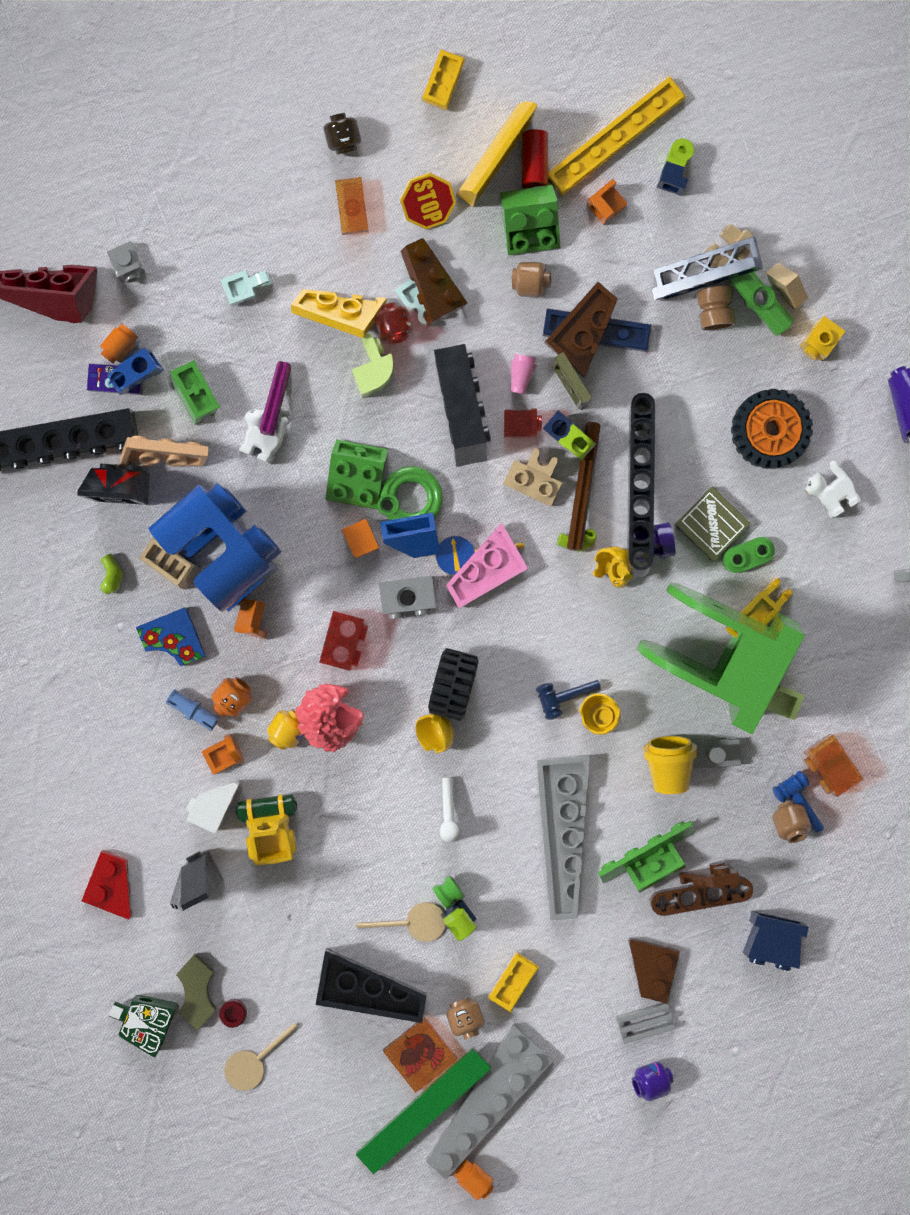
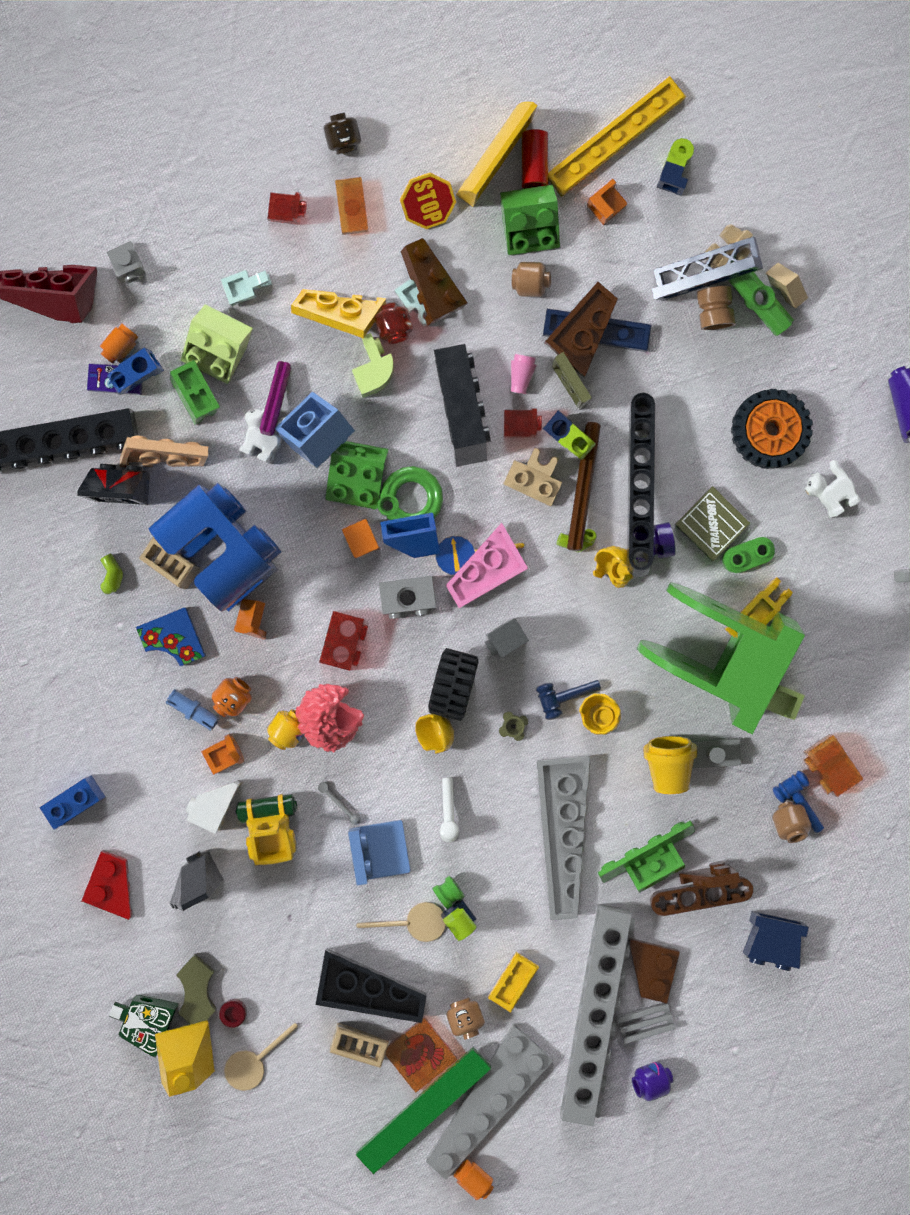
yellow plate [422,49,465,111] -> none
yellow brick [800,316,846,361] -> none
none -> blue brick [39,775,106,830]
none -> yellow slope [155,1020,215,1097]
none -> yellowish green slope [180,304,253,384]
none -> clear red bracket [267,192,307,225]
none -> medium blue brick [274,392,355,468]
none -> light grey hinge [318,782,360,825]
none -> tan slope [330,1023,389,1068]
none -> medium blue bracket [348,820,410,886]
none -> dark grey brick [485,618,529,658]
none -> olive plate [499,711,528,741]
none -> light grey brick [560,904,635,1126]

